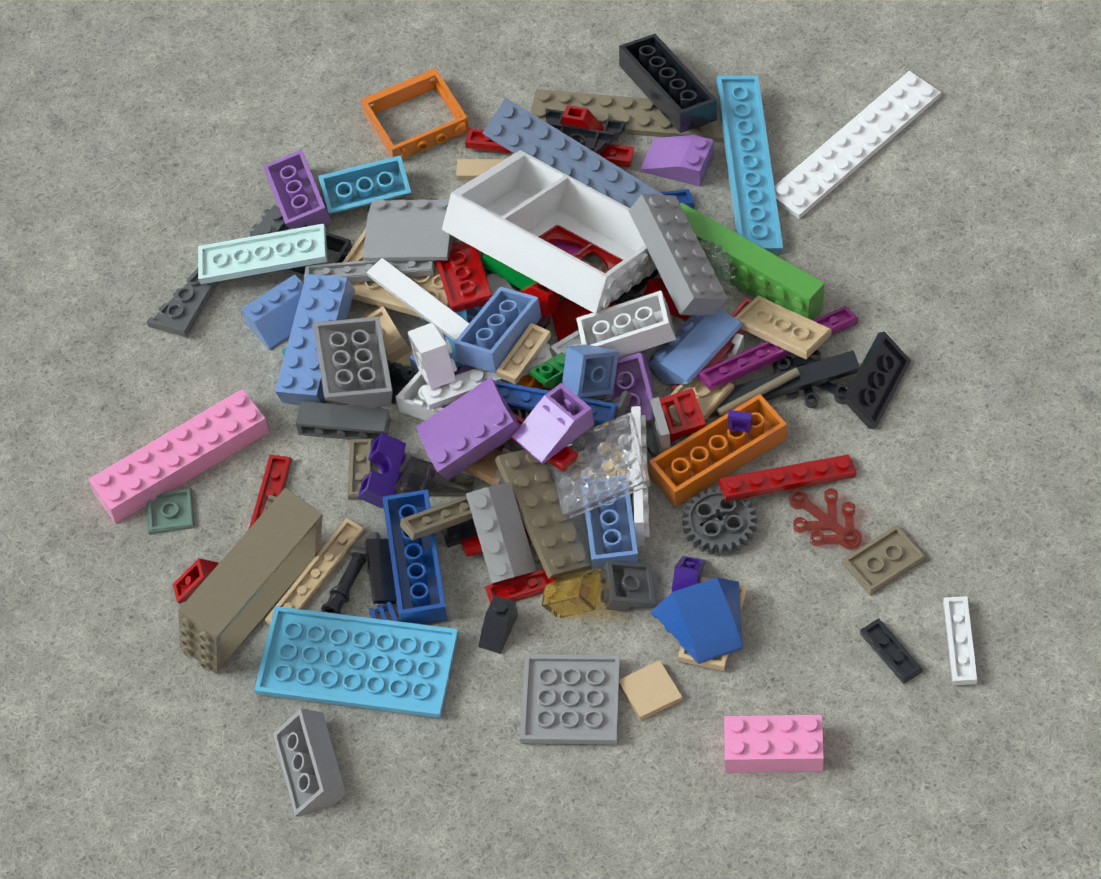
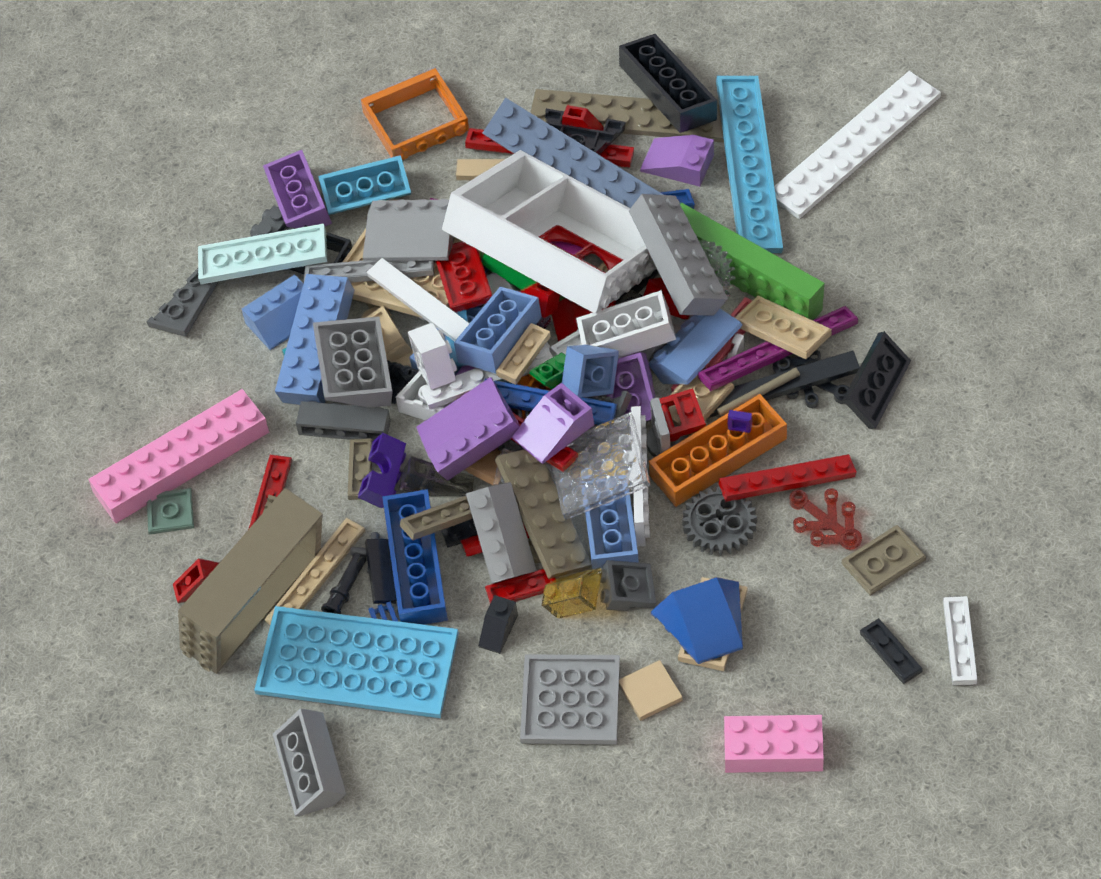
dark purple slope [671,556,705,593] -> none

